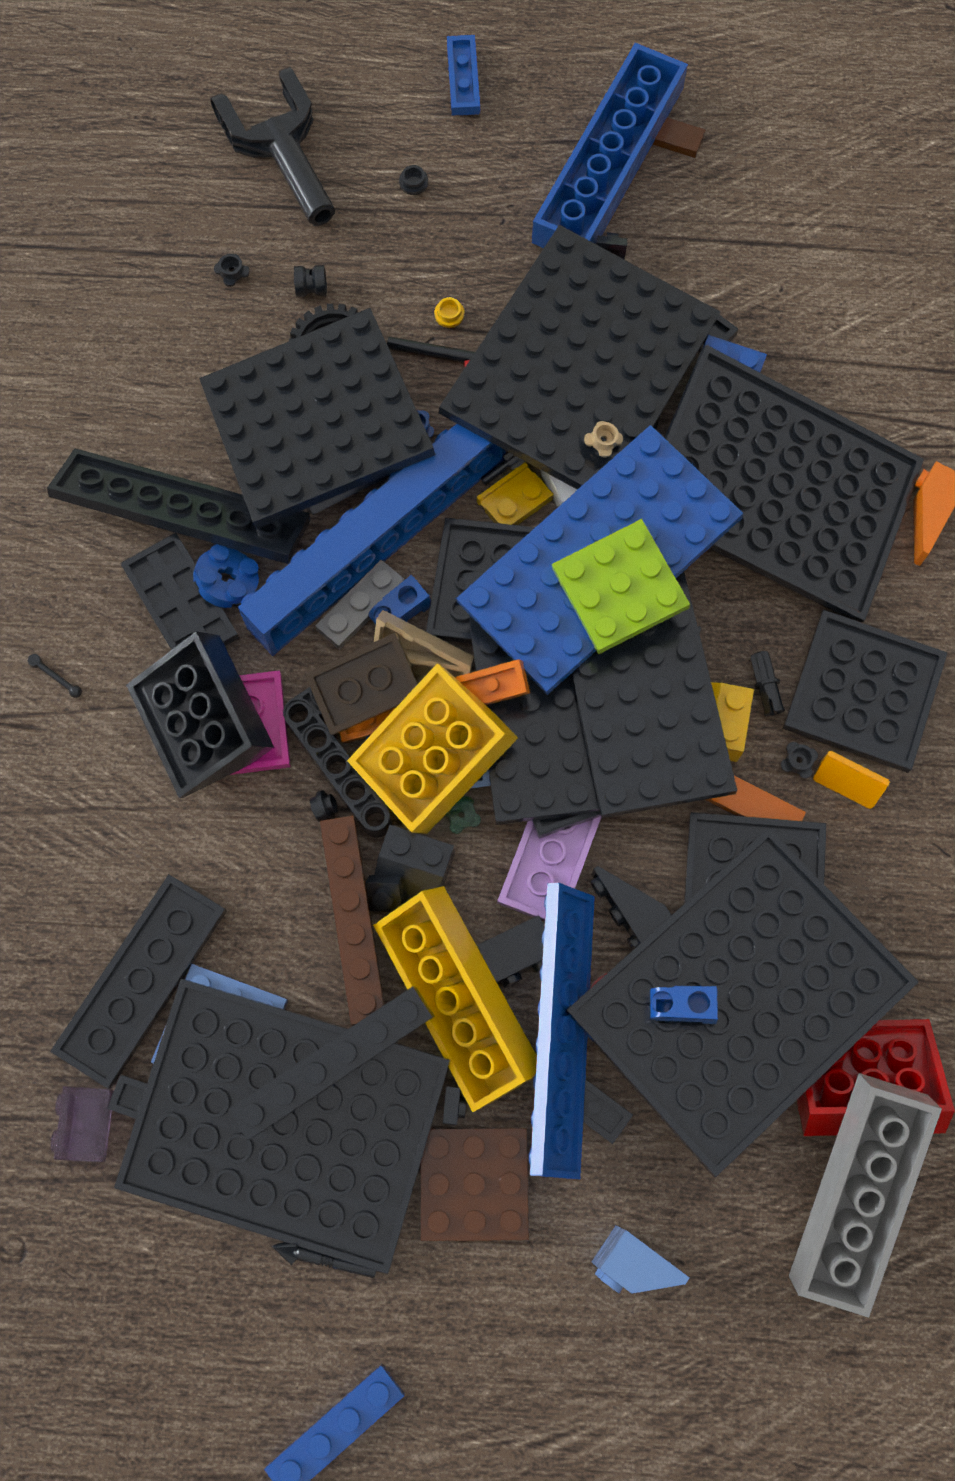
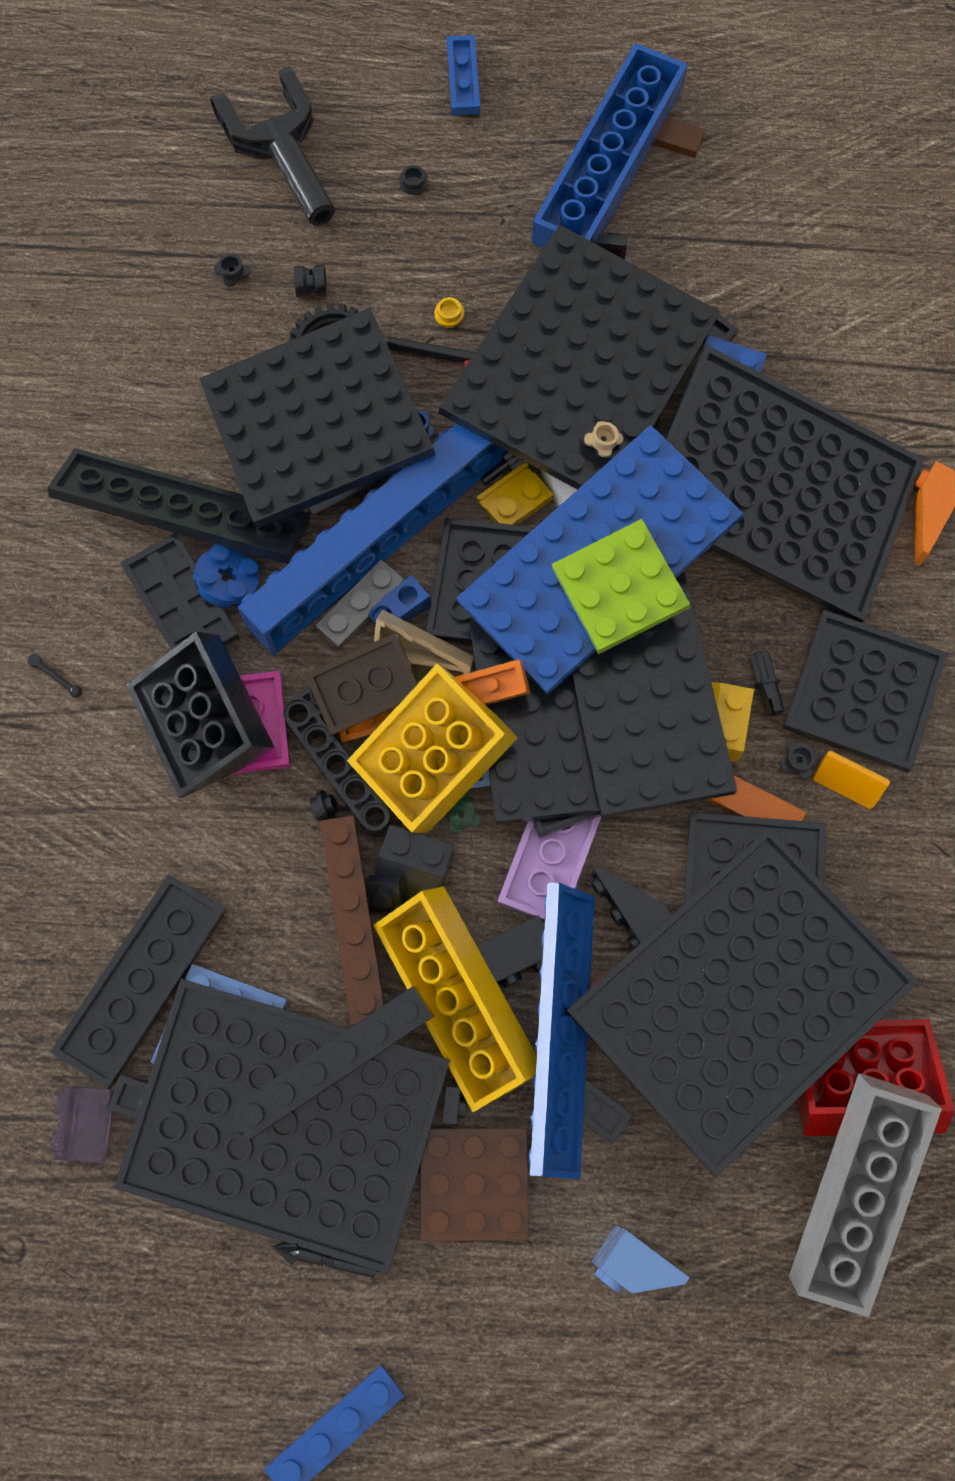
blue leg [650,986,718,1024] -> none

